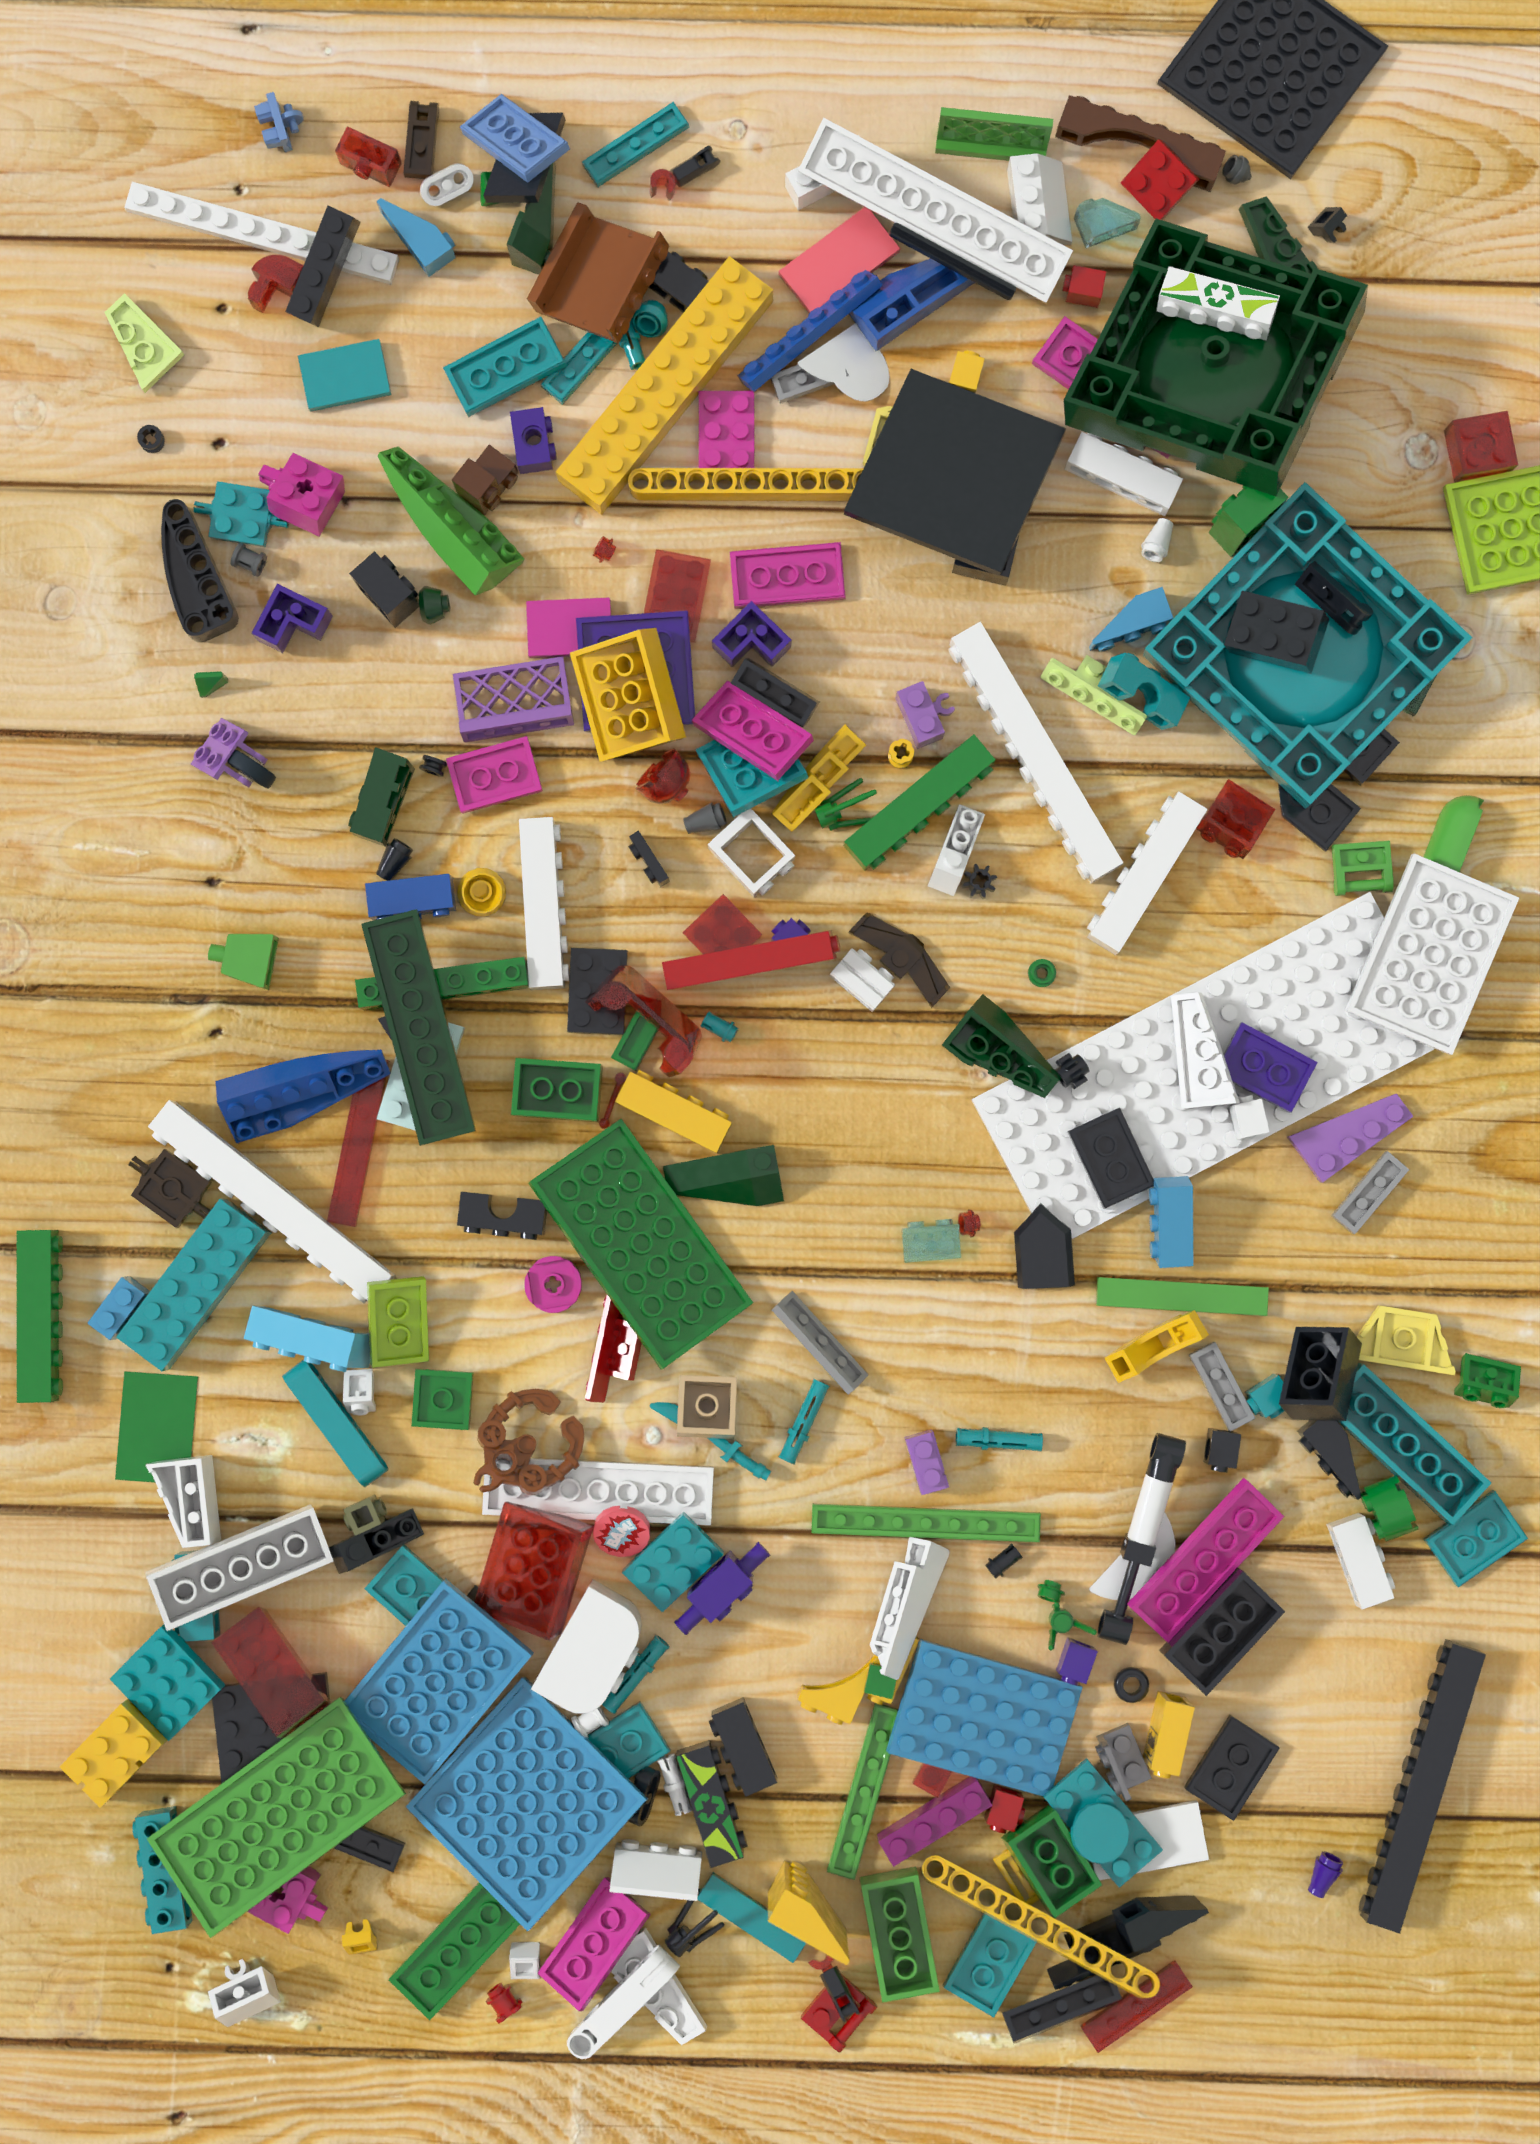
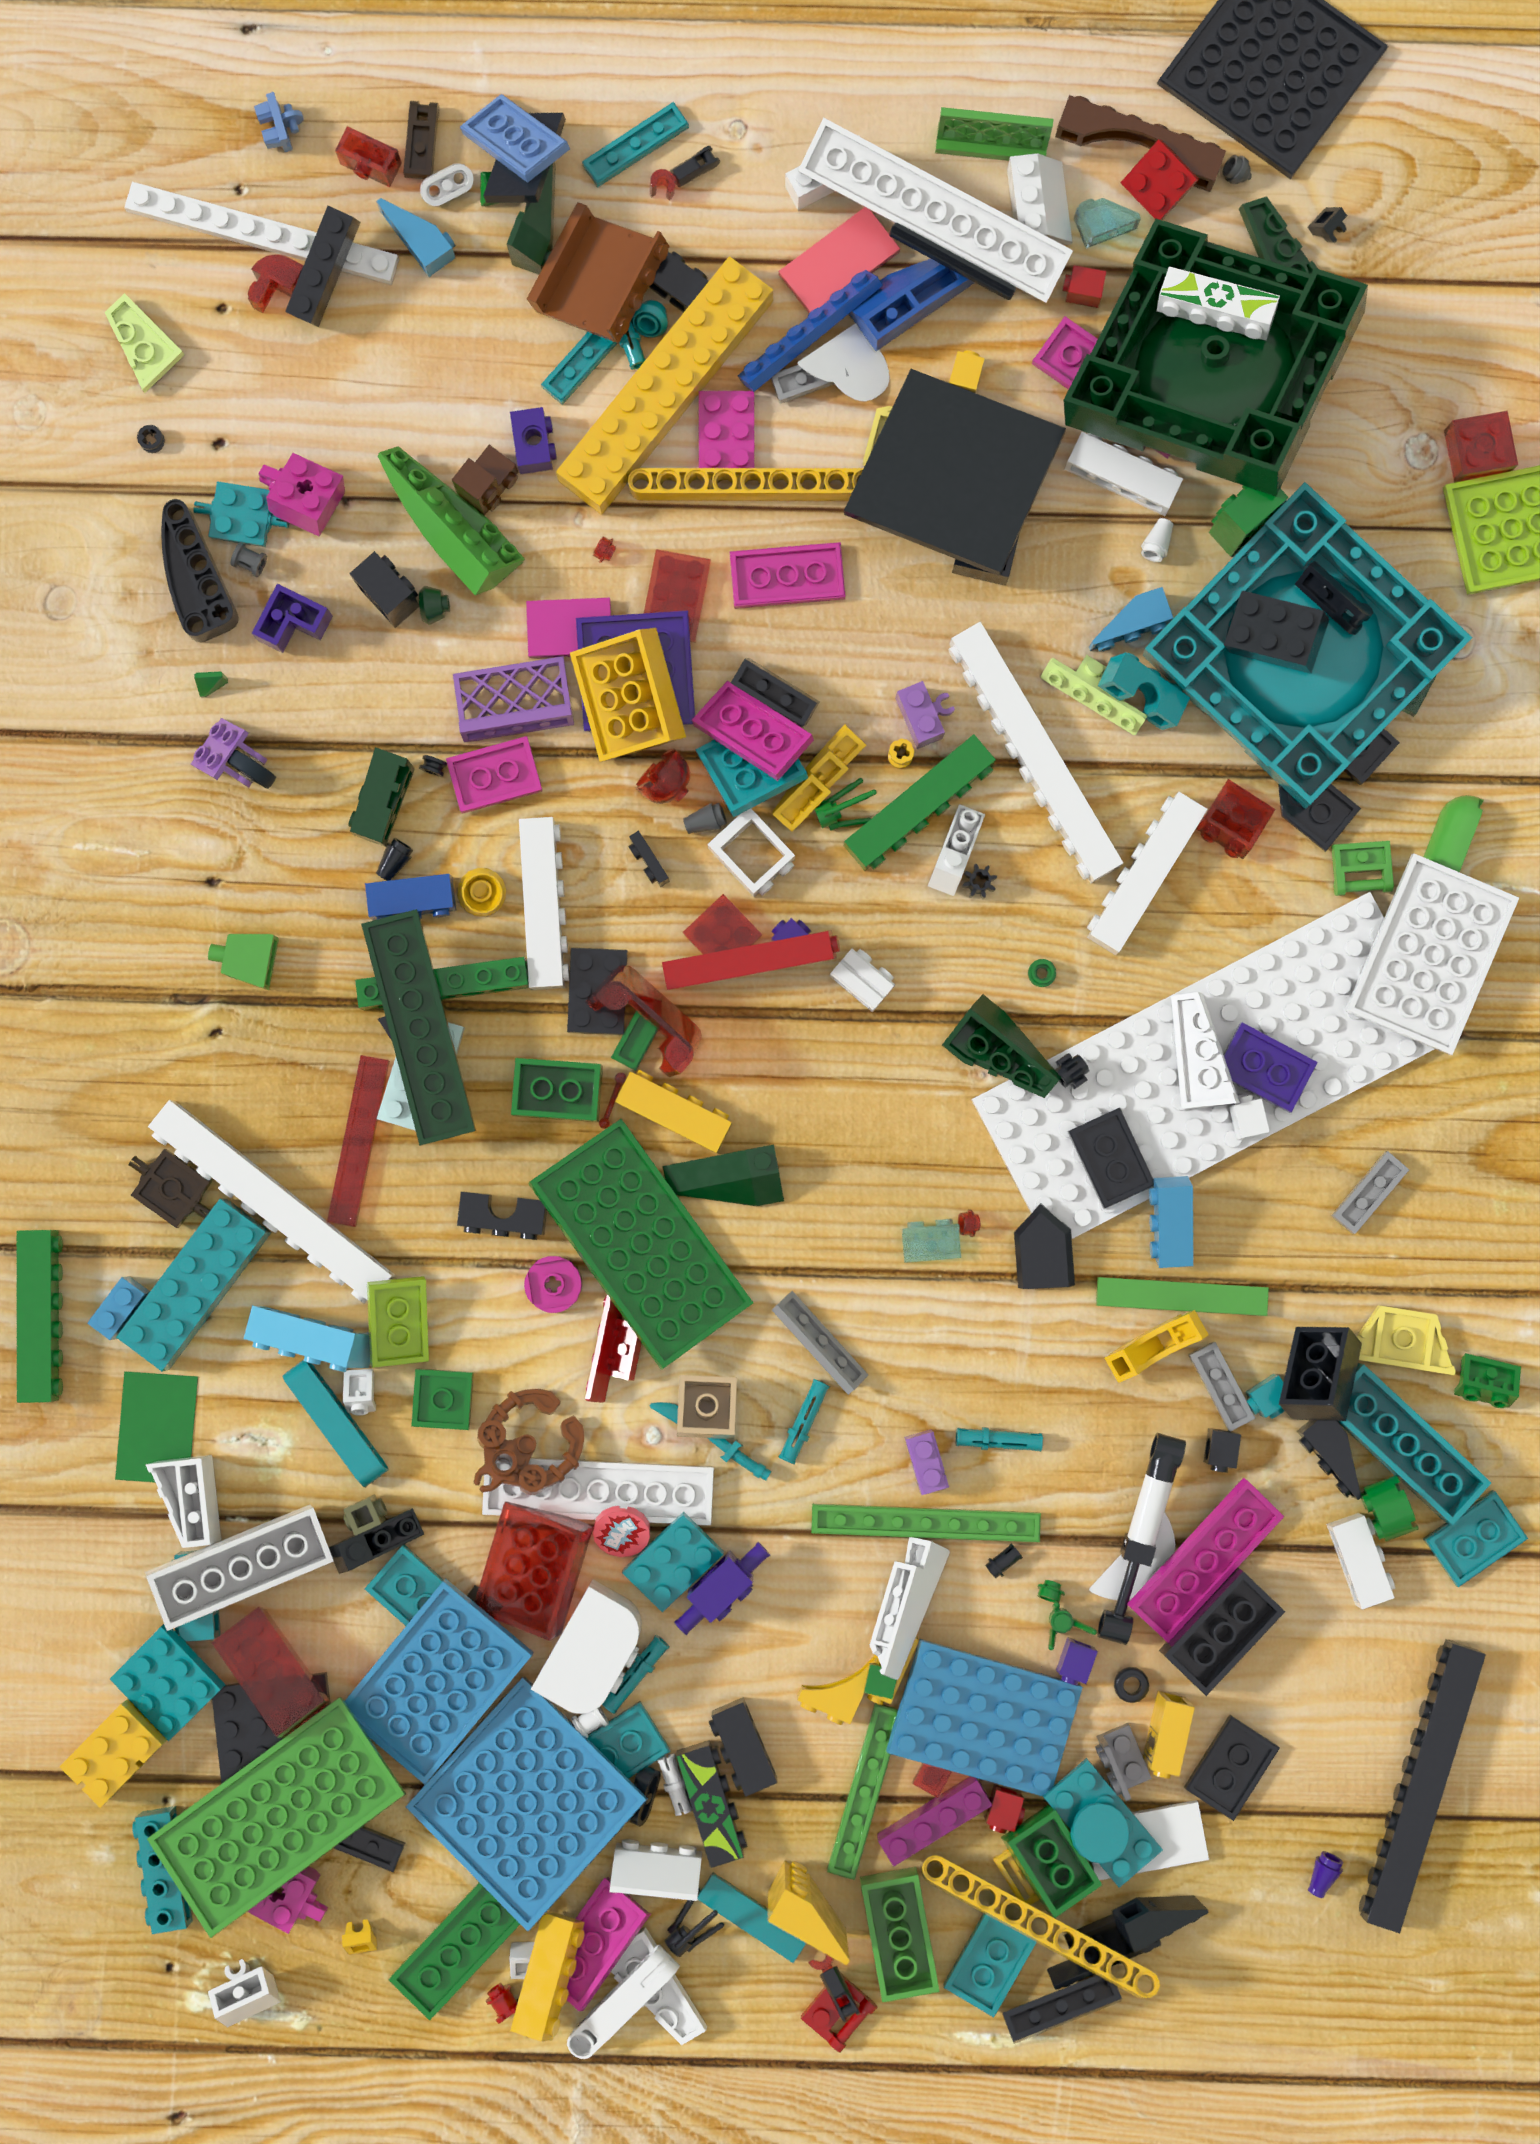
blue wedge [215,1050,391,1143] -> none
teal tile [298,339,392,412] -> none
teal tile [443,316,567,417] -> none
teal pin [701,1011,739,1043] -> none
dark purple brick [712,601,792,667] -> none
dark brown plate [848,912,950,1008] -> none
clear red tile [1081,1960,1193,2053] -> none
medium lavender wing [1287,1094,1413,1183] -> none
none -> yellow brick [510,1912,585,2042]

